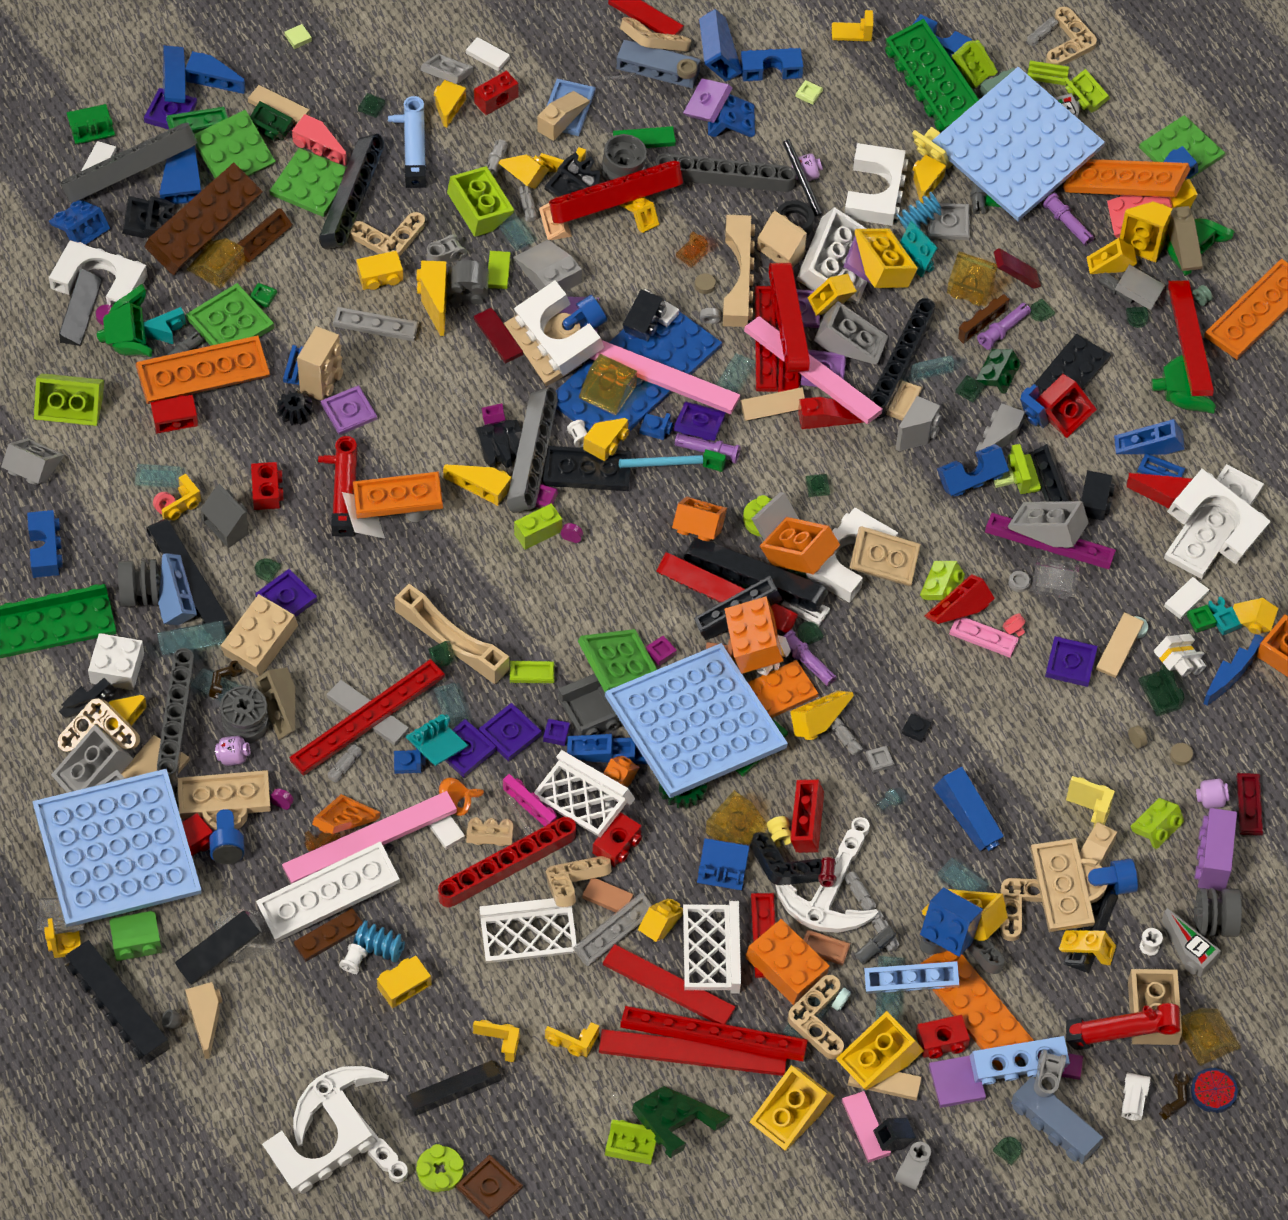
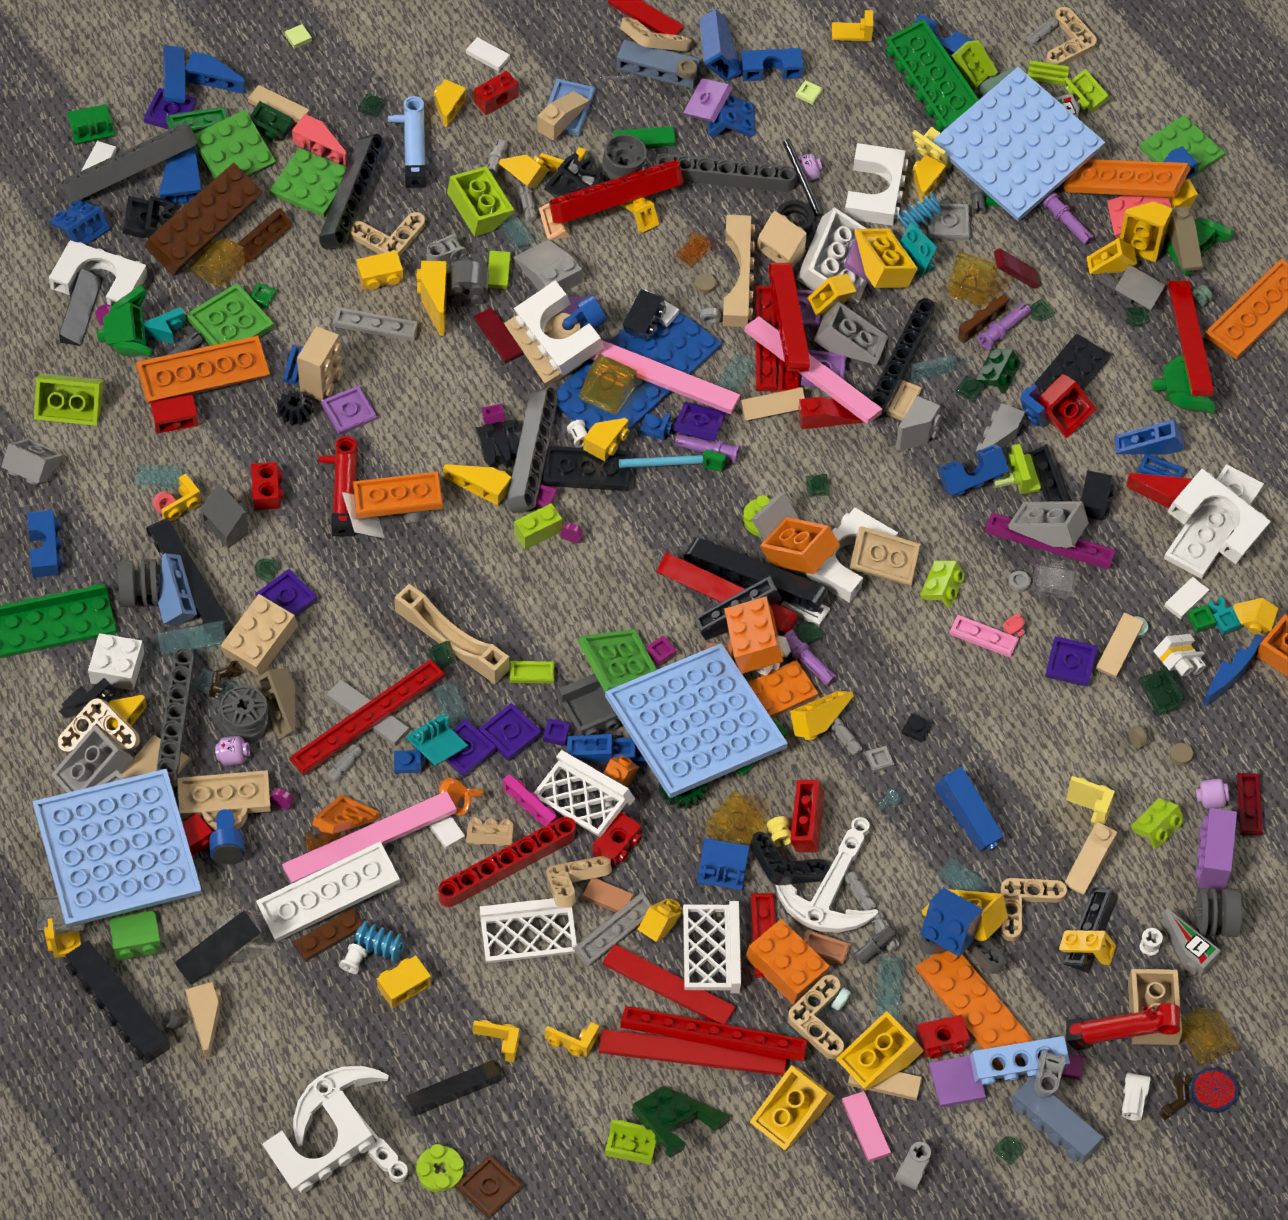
light grey tile [421,54,474,84] -> none
orange brick [672,496,727,541] -> none
dark red pin [818,857,836,887] -> none
light blue brick [864,962,959,994] -> none
black brick [873,1118,916,1151] -> none
red slope [924,574,995,624] -> none
tan plate [1030,838,1139,932] -> none

